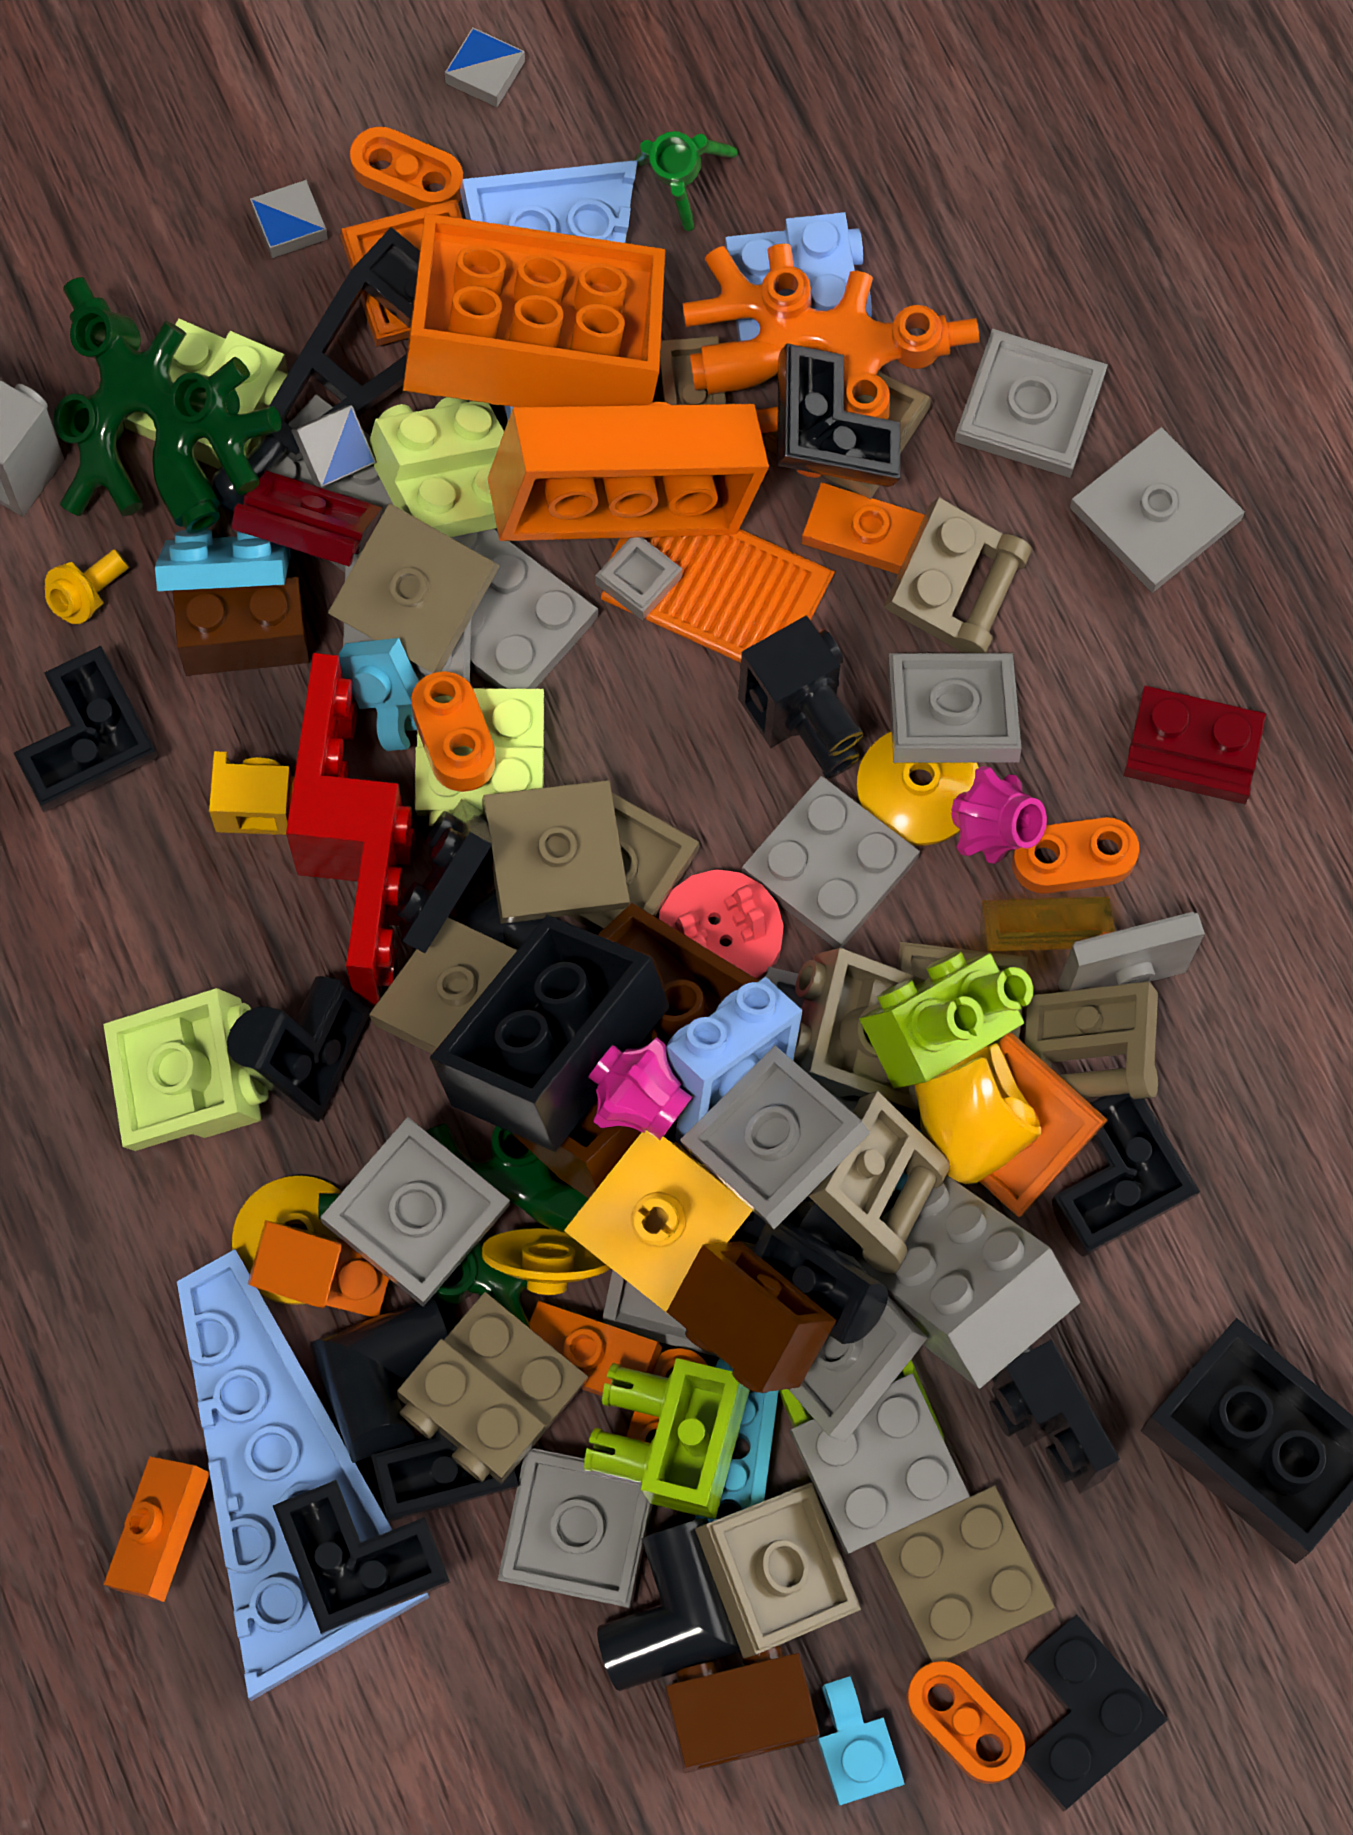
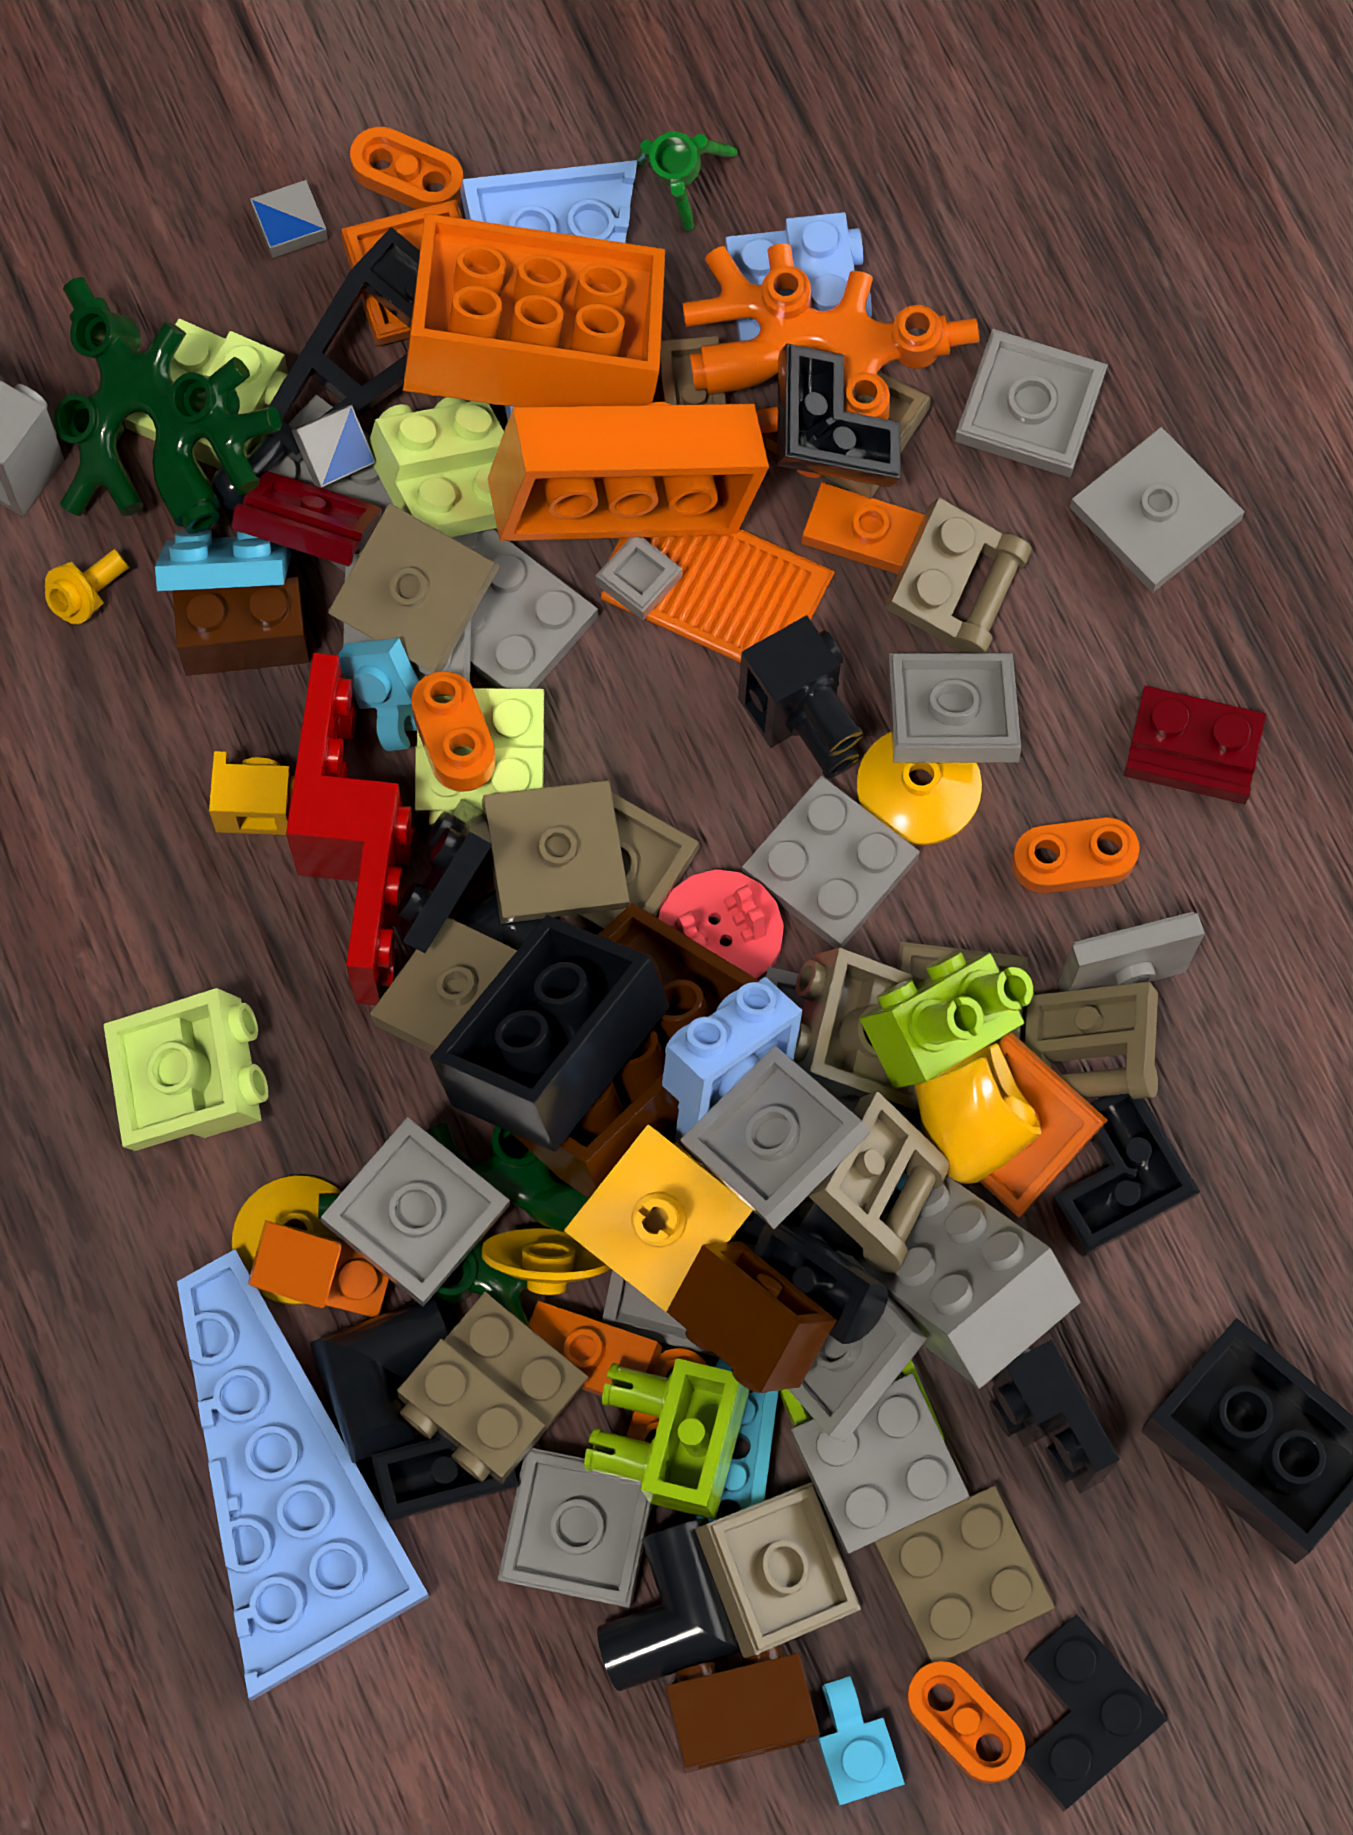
black brick [14,646,157,813] -> none
orange plate [103,1456,210,1602] -> none
black brick [227,976,372,1122] -> none
black brick [273,1480,450,1636] -> none
light grey tile [445,27,525,107] -> none
dark pink rock [588,1037,693,1140] -> none
dark pink rock [951,766,1047,864] -> none
clear yellow slope [980,897,1115,951] -> none

